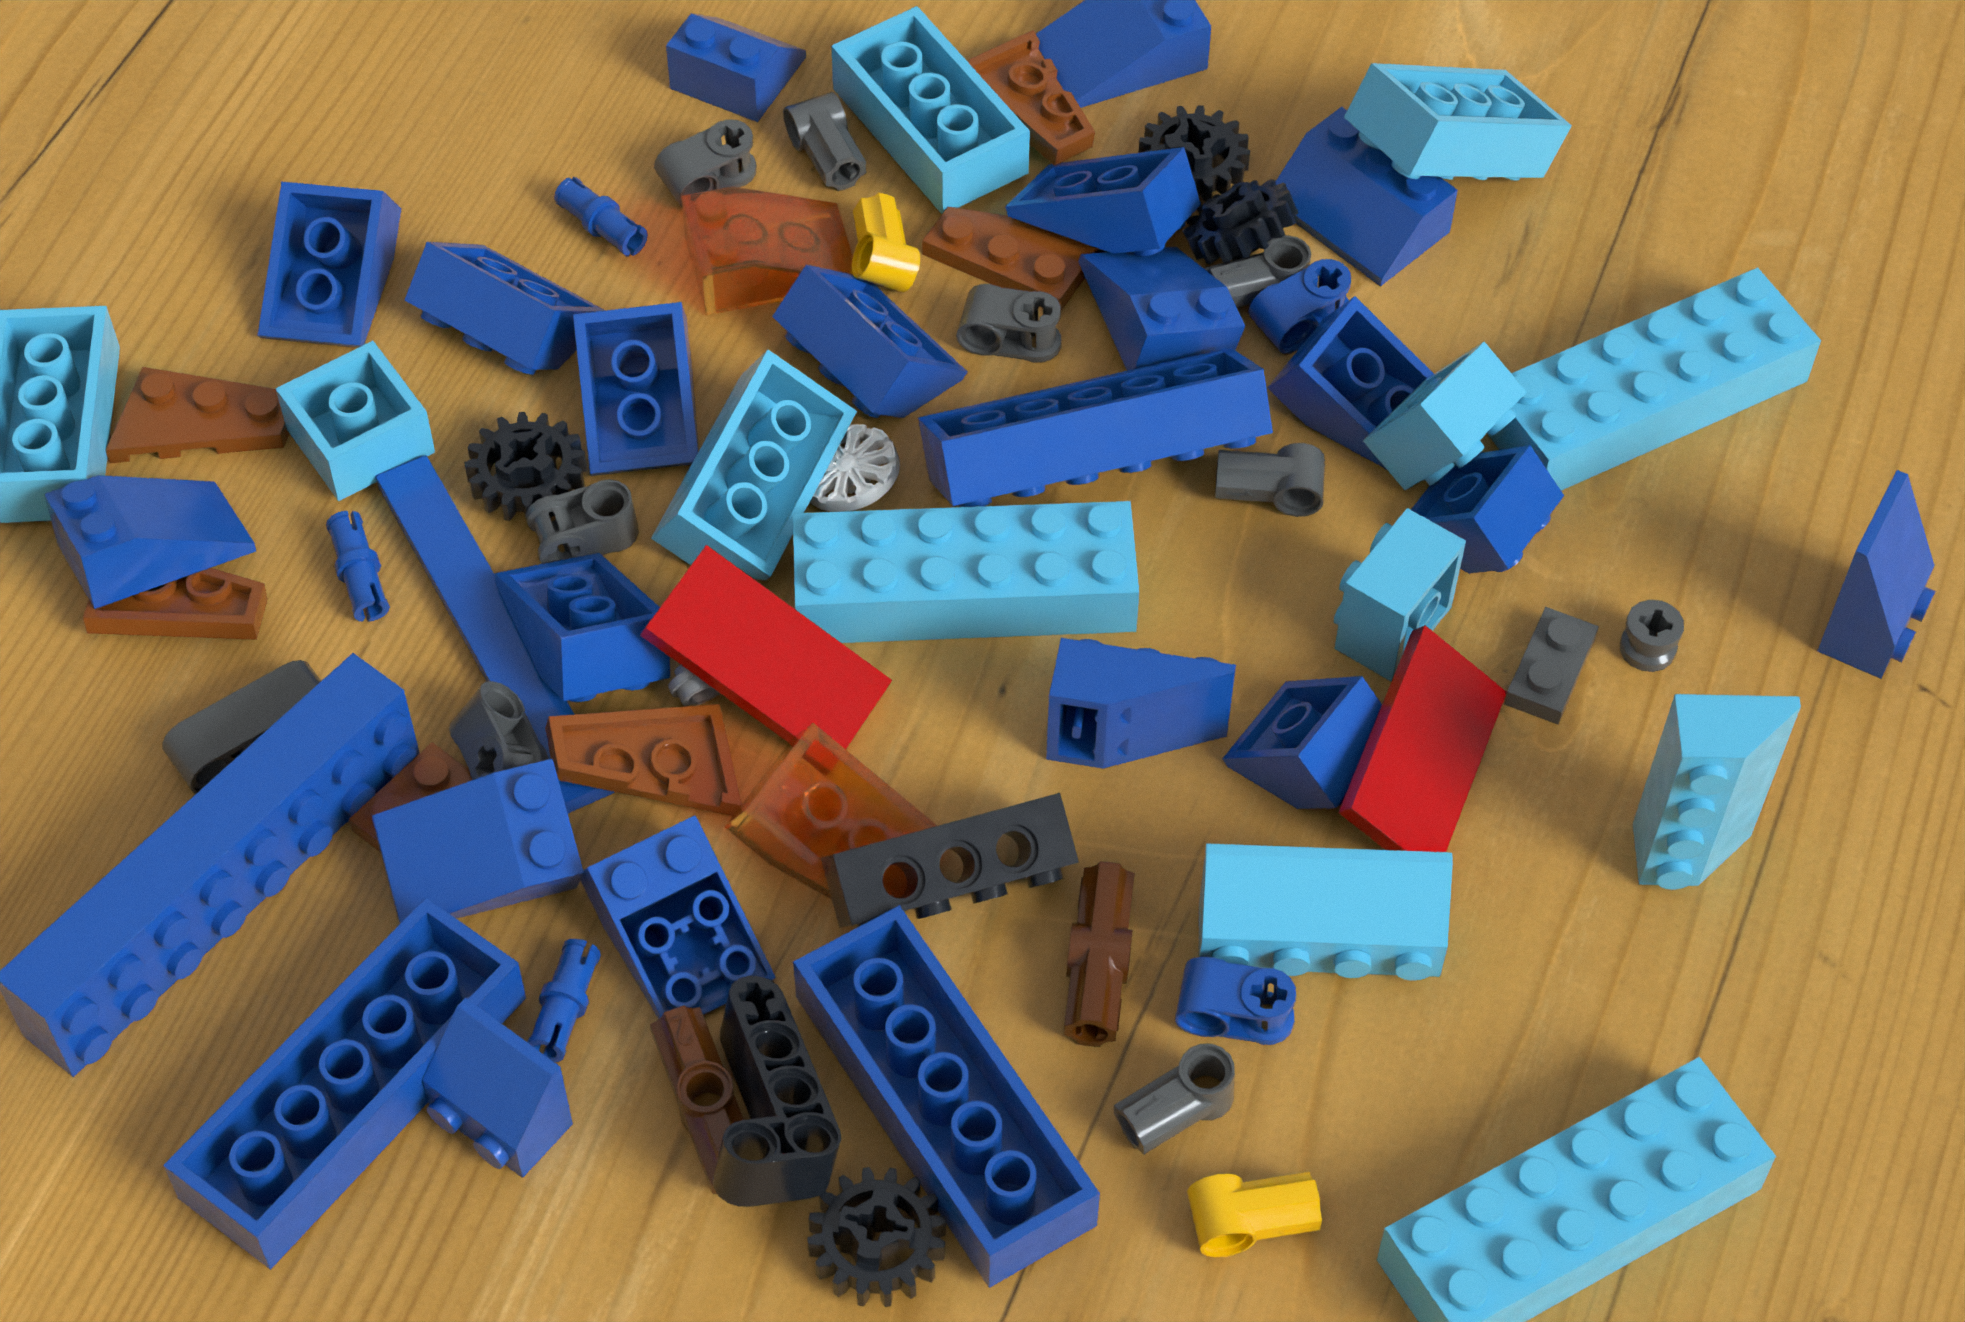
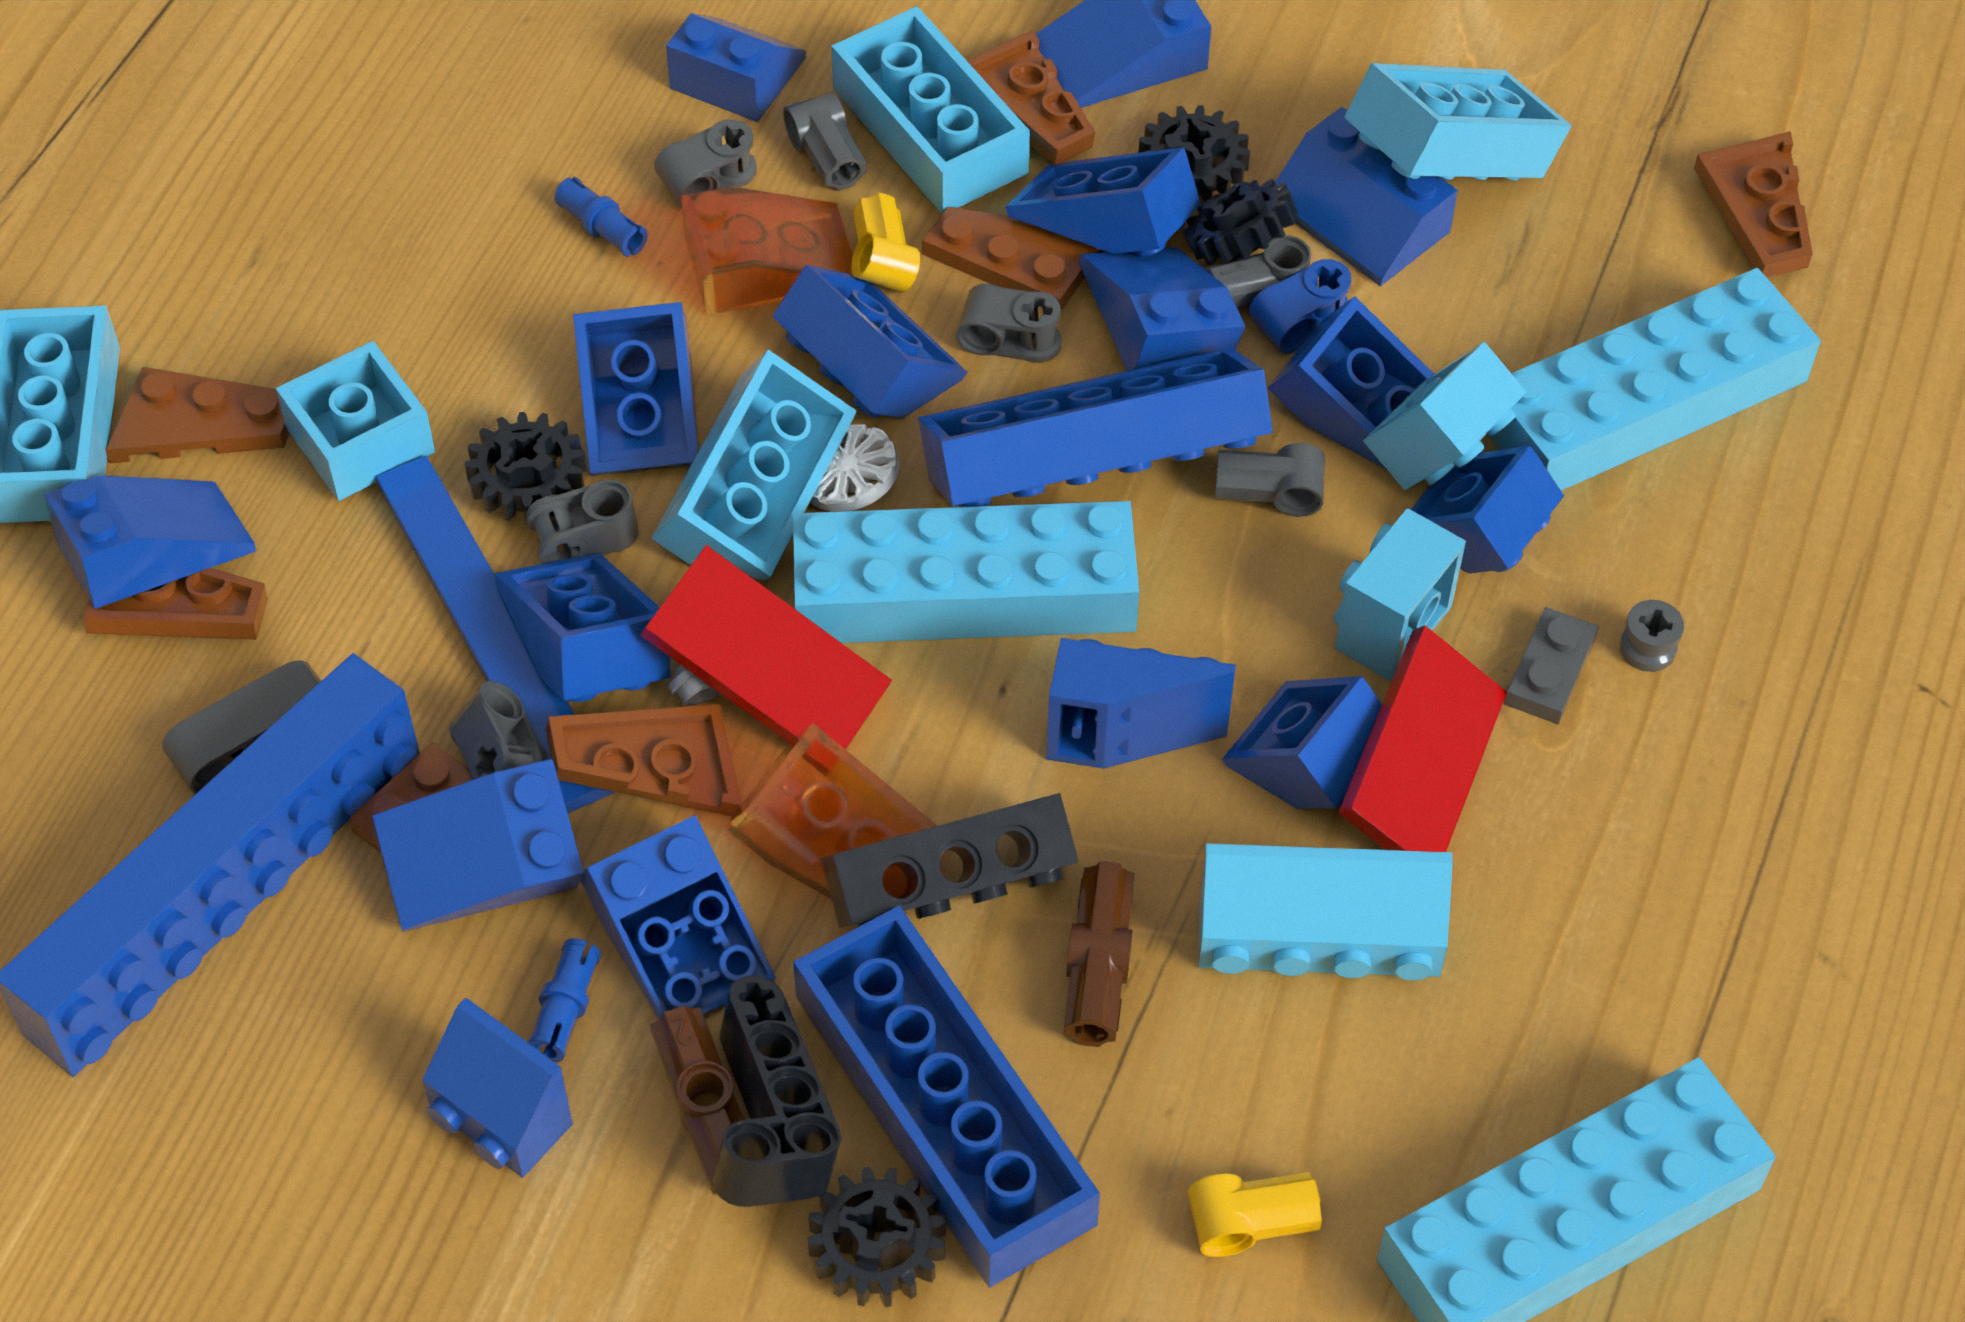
blue brick [163,898,526,1270] -> none
blue slope [257,181,402,348] -> none
blue pin [326,511,390,622] -> none
blue slope [404,242,606,375] -> none
dark grey piece [1113,1044,1235,1155] -> none
blue piece [1175,957,1296,1045] -> none
medium azure slope [1633,694,1801,890] -> none
blue slope [1817,470,1936,679] -> none
none -> dark orange wing [1694,131,1813,278]

